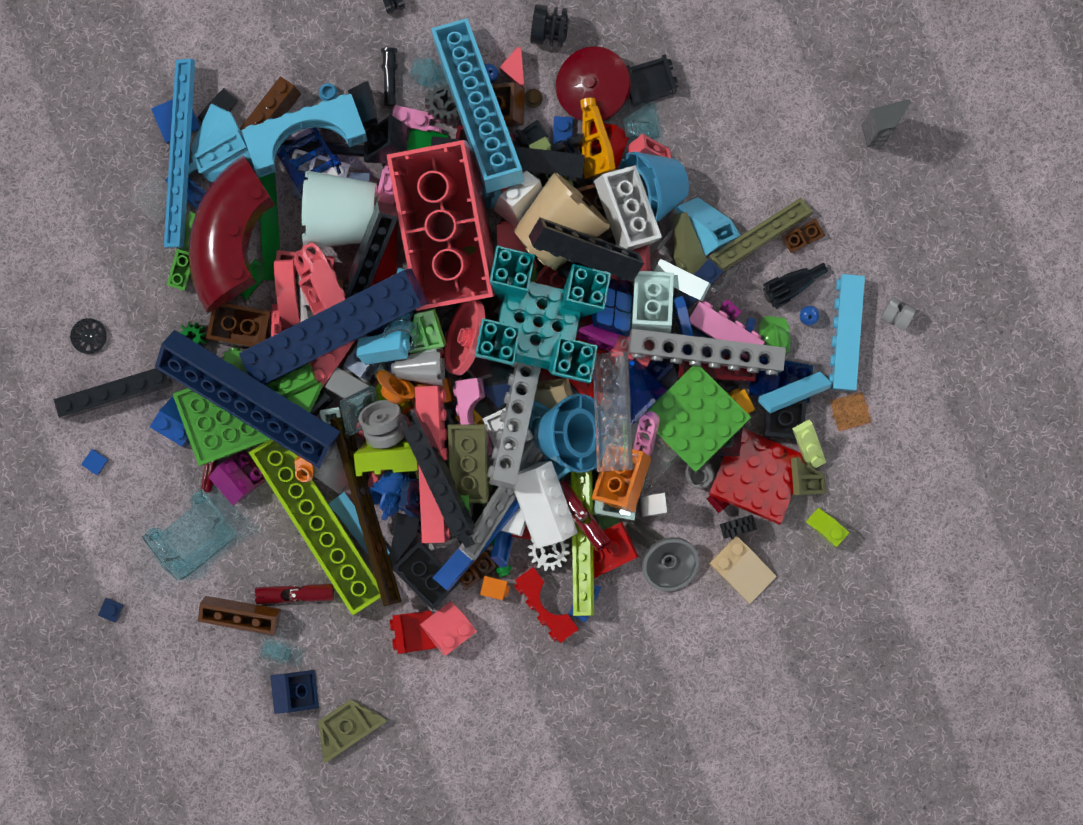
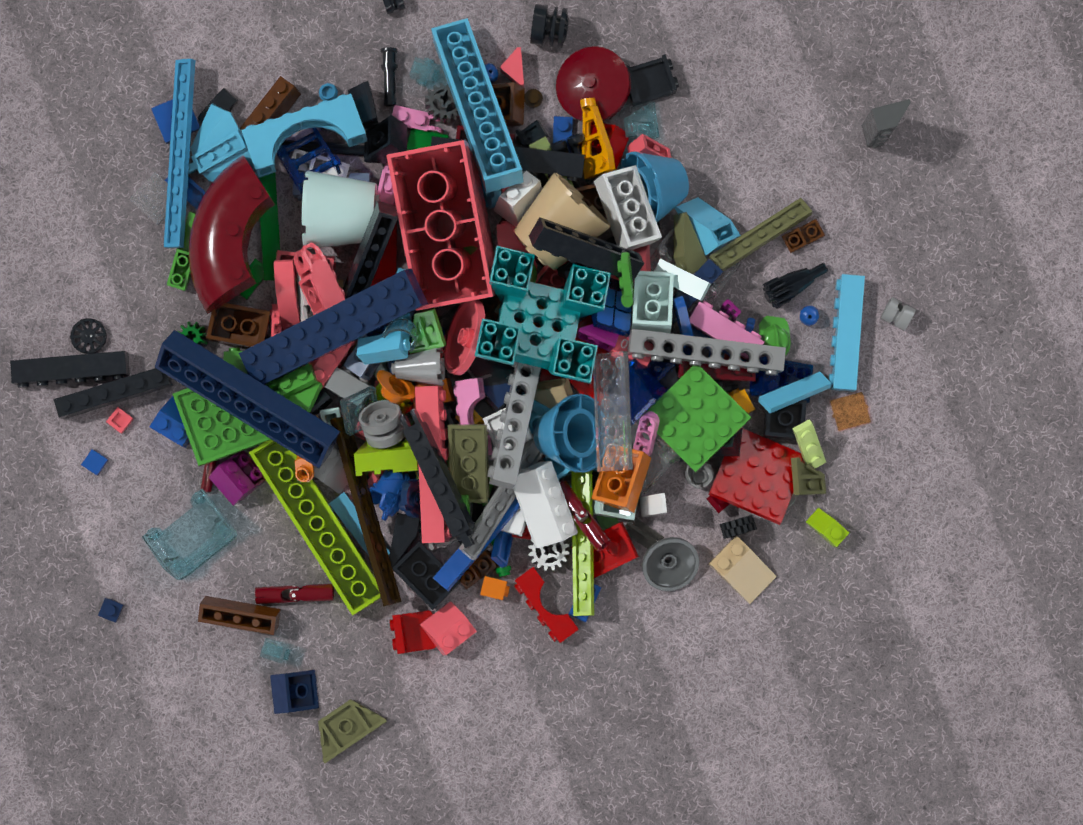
none -> black brick [10,351,130,388]
none -> coral tile [106,407,134,434]
none -> bright green hinge [618,252,634,308]

